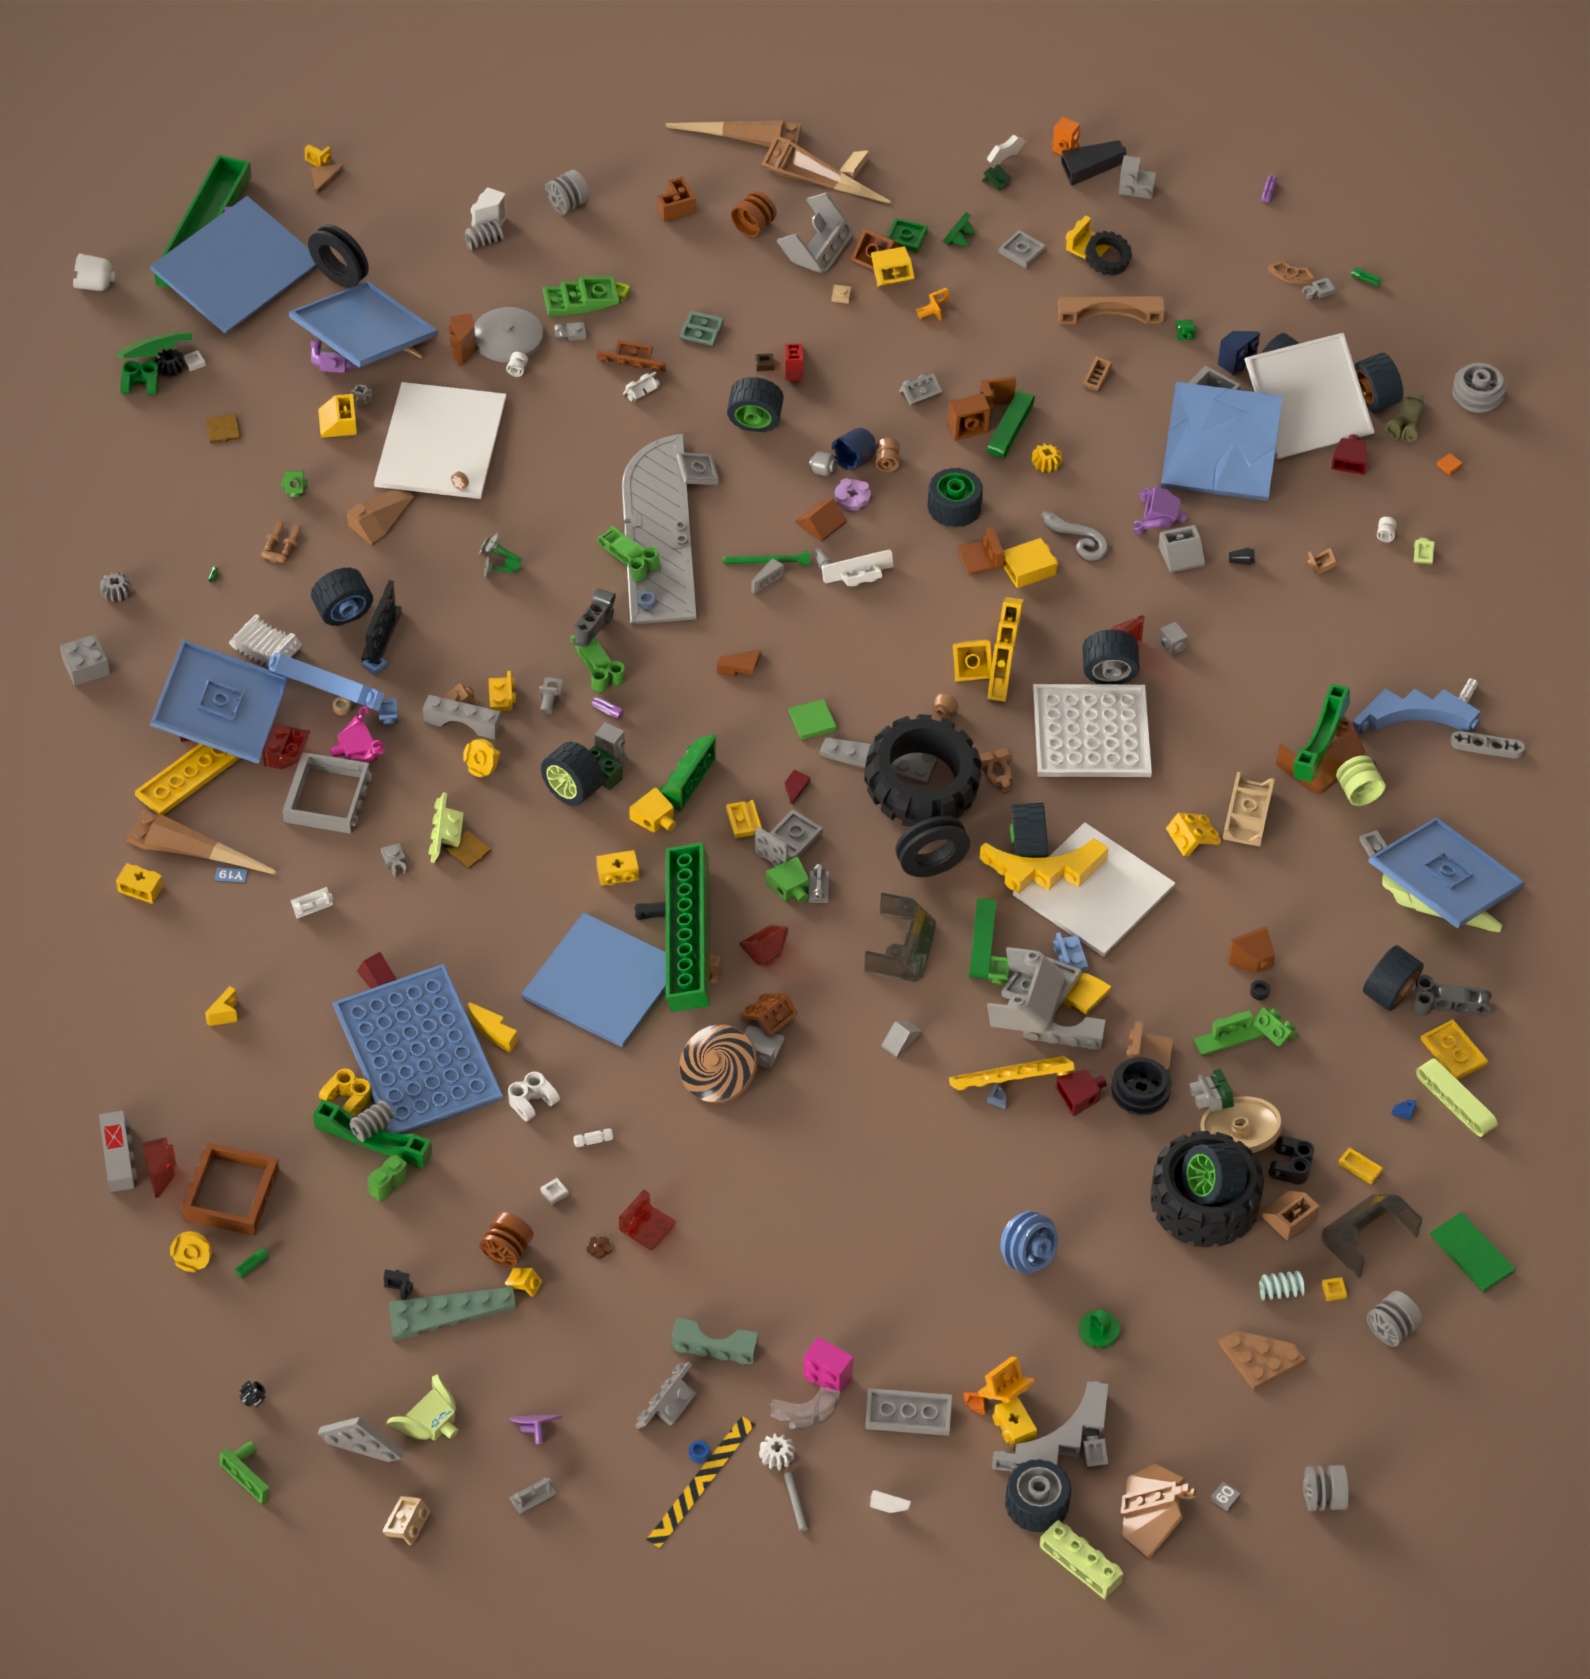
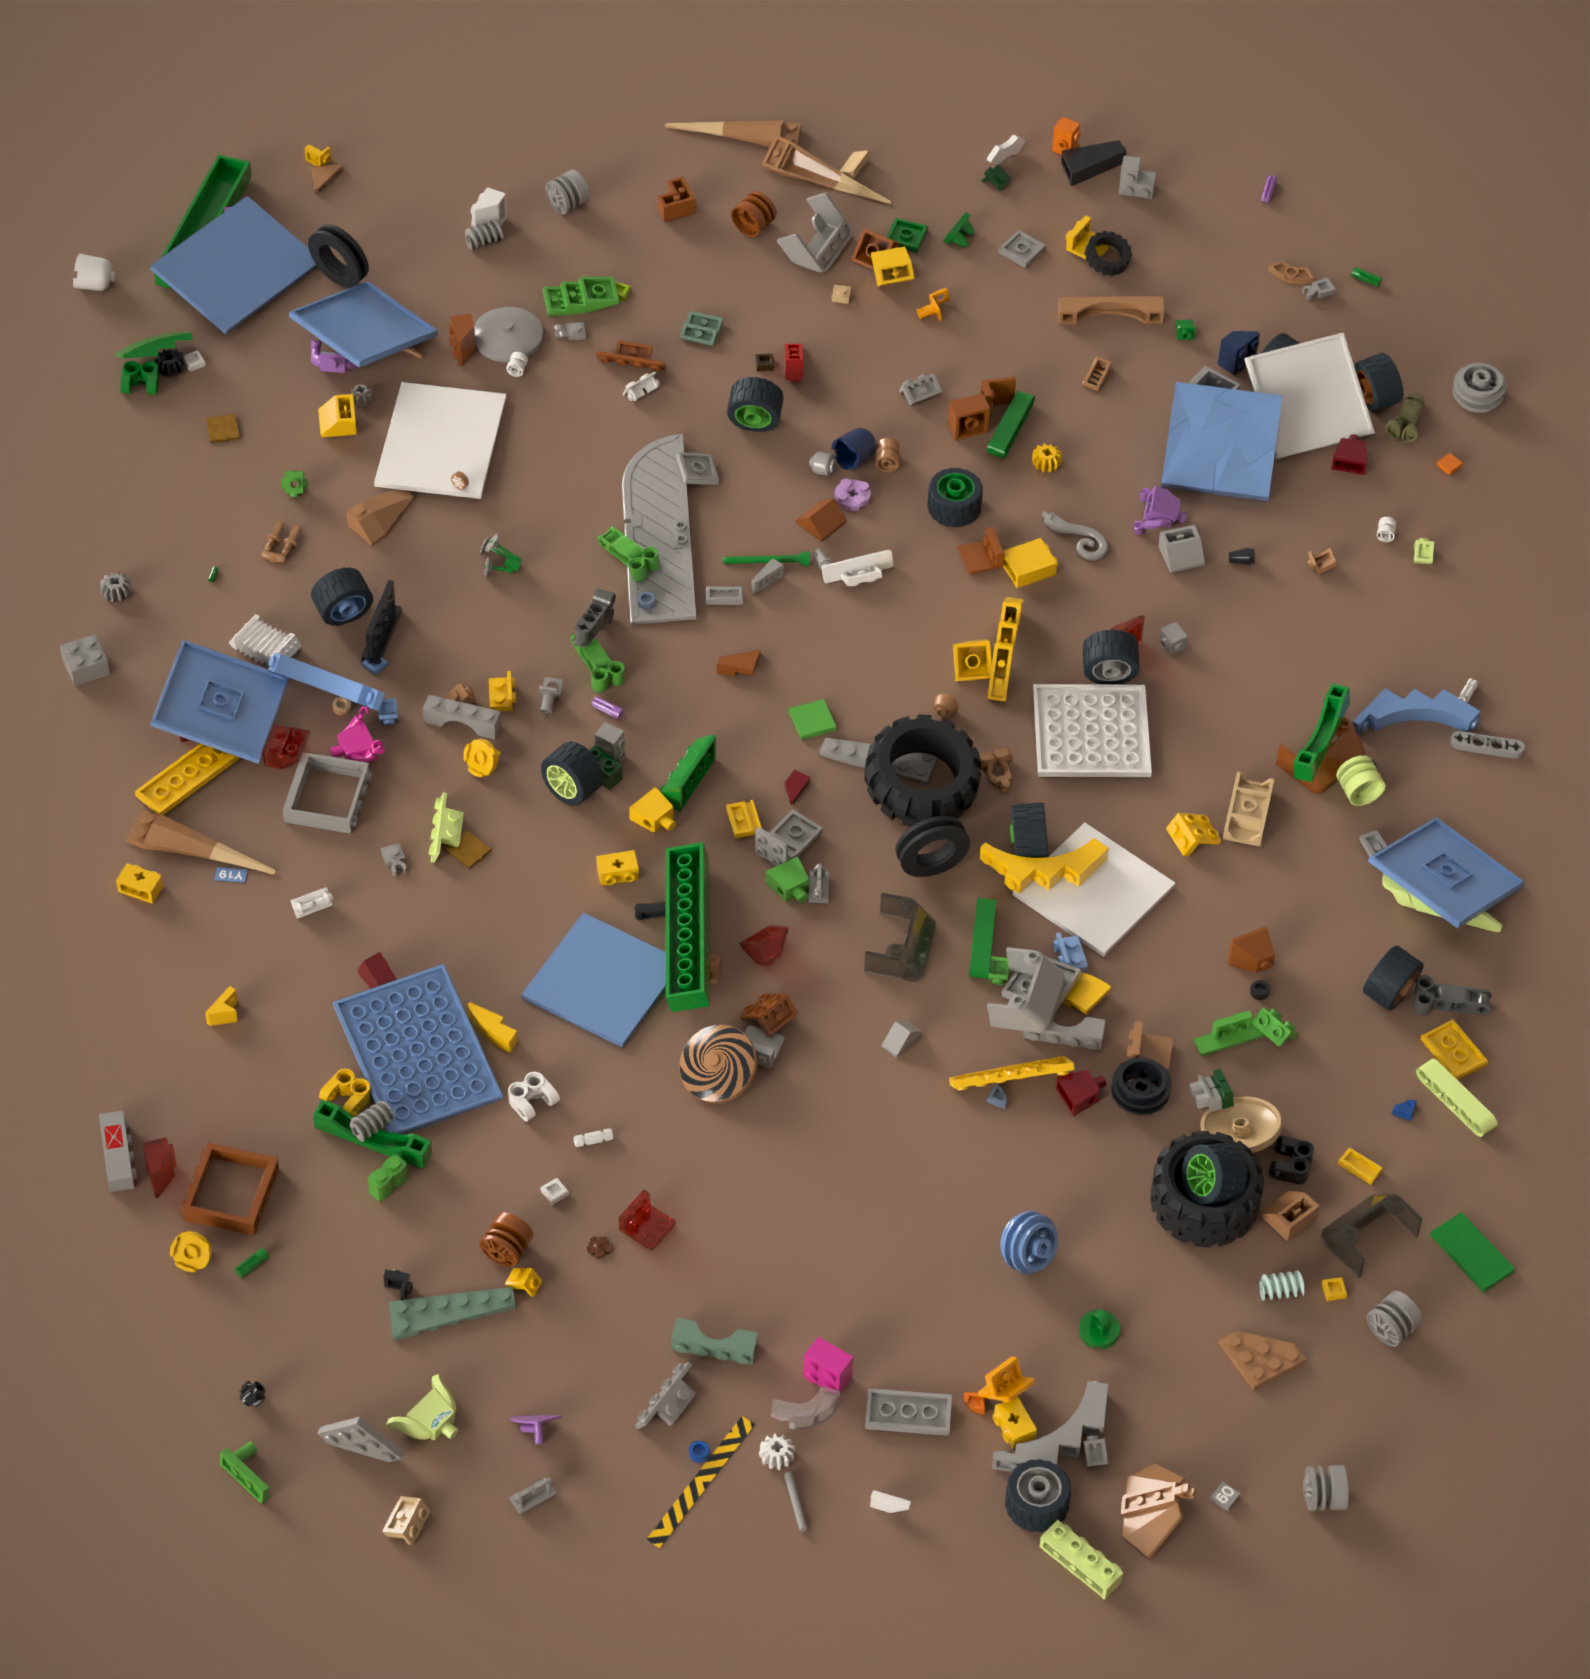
none -> light grey plate [706,587,743,605]

